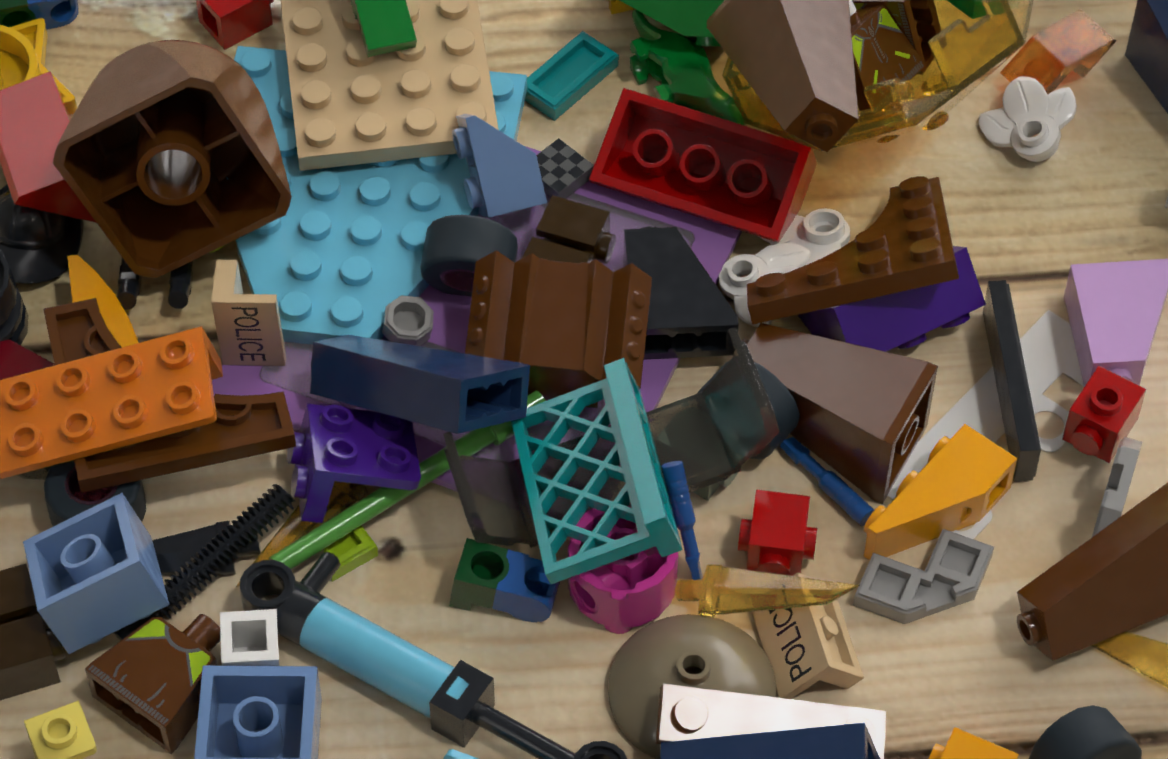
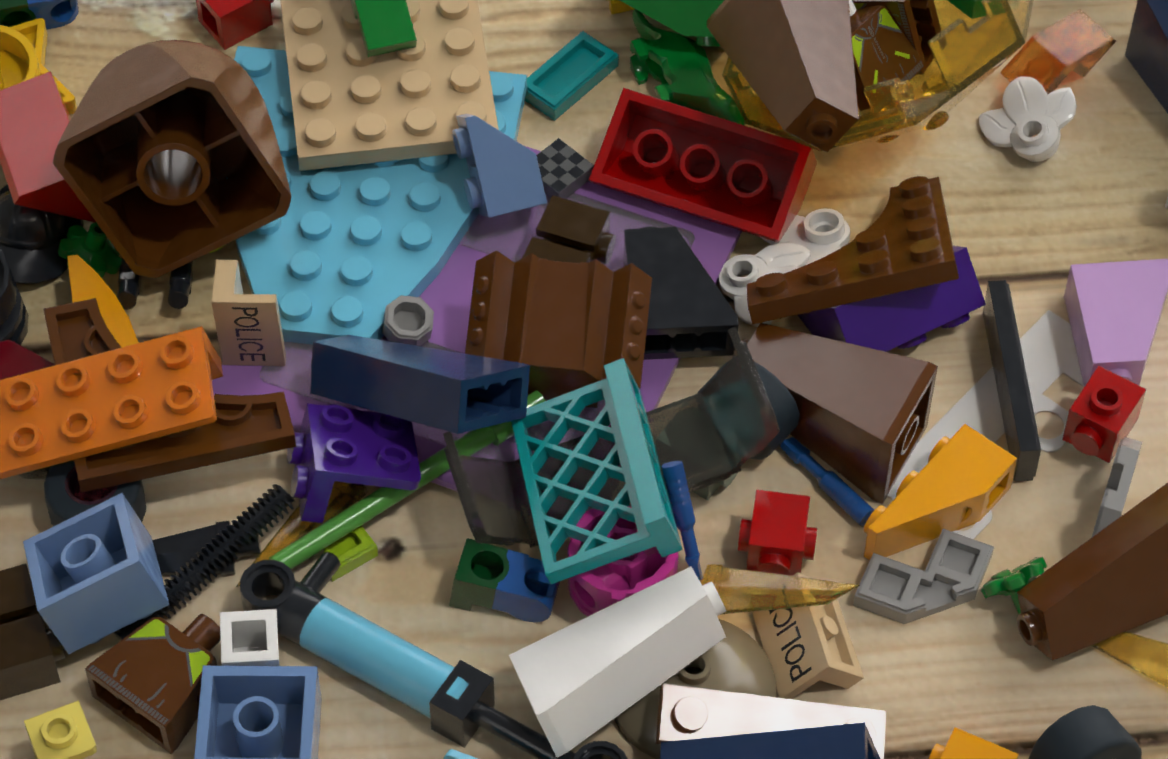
black wheel [420,215,518,297] -> none
none -> green plant [57,222,121,277]
none -> white slope [509,566,726,758]
none -> green plant [981,557,1047,614]

